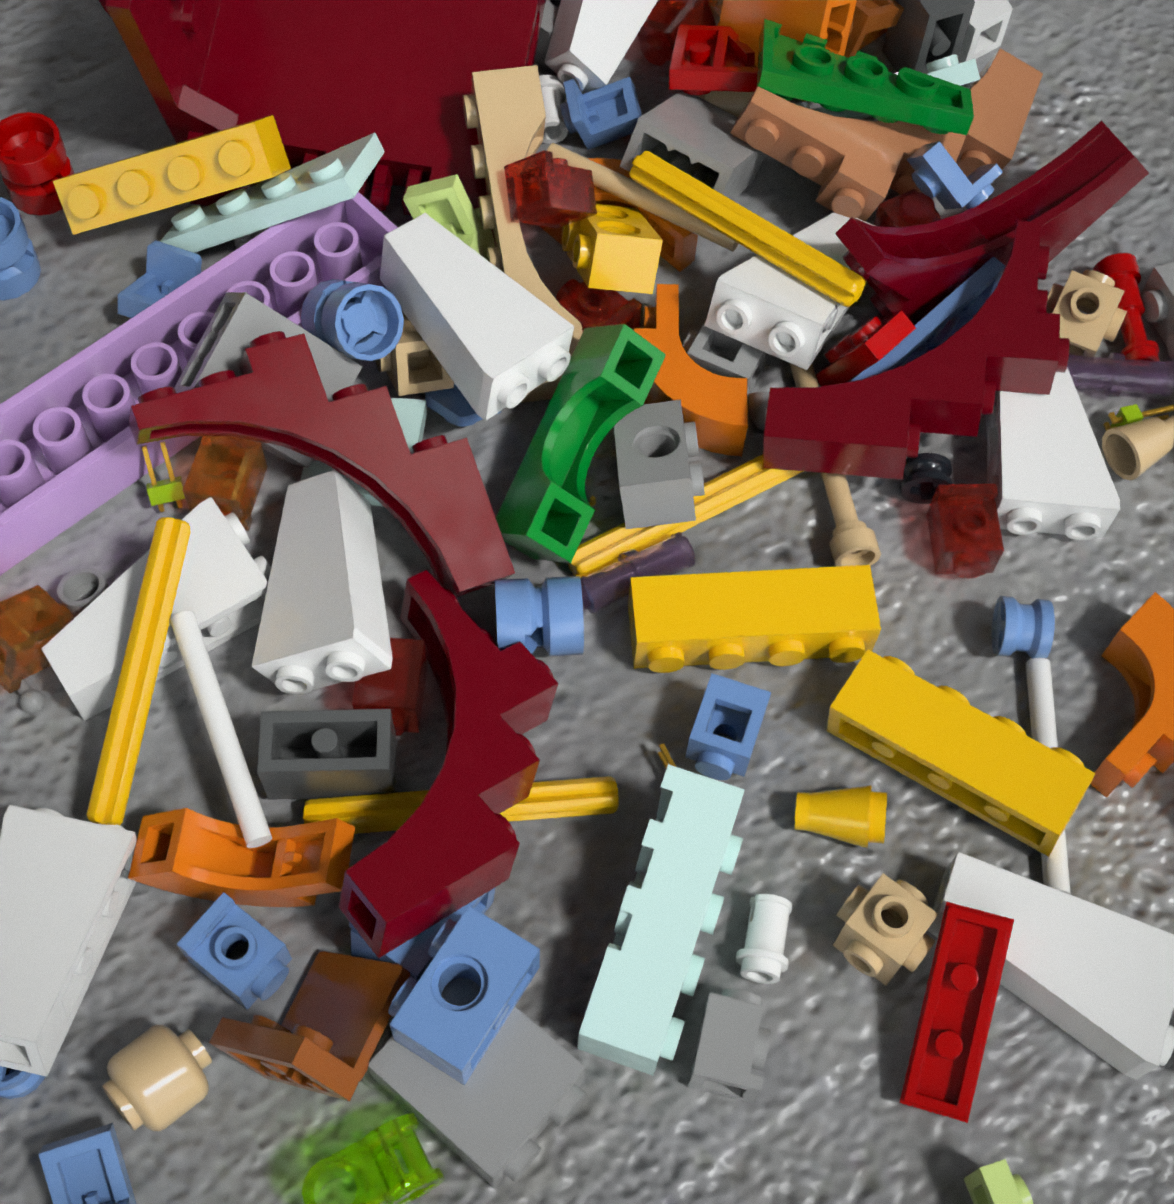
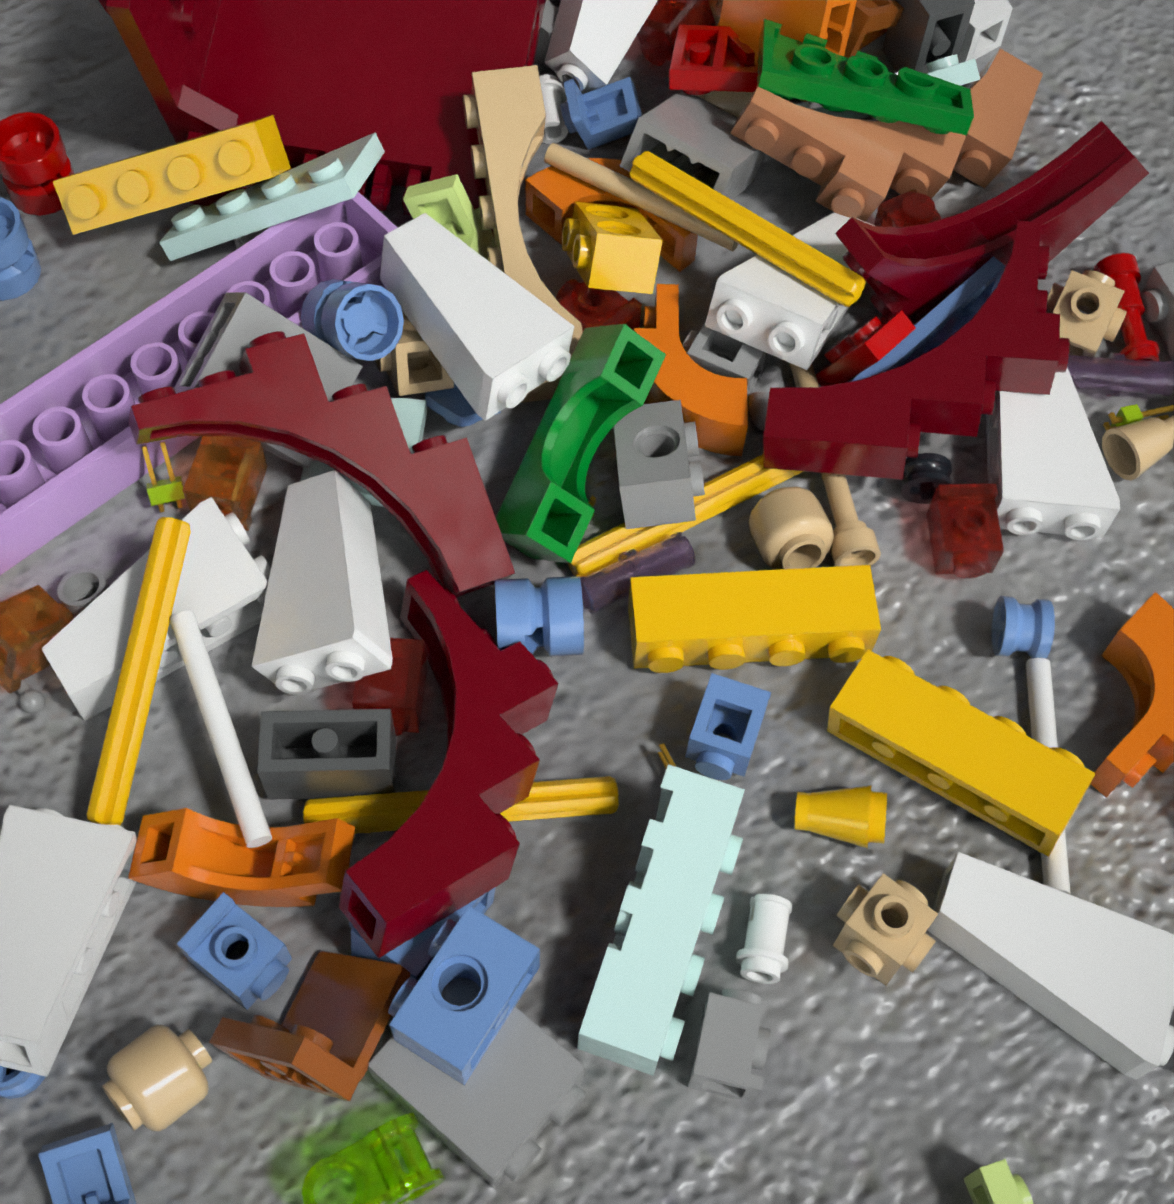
medium blue bracket [117,240,202,318] -> none
clear red brick [504,150,597,228] -> none
red tile [899,901,1014,1123] -> none
medium blue bracket [907,141,1003,210] -> none
none -> tan head [748,487,834,570]

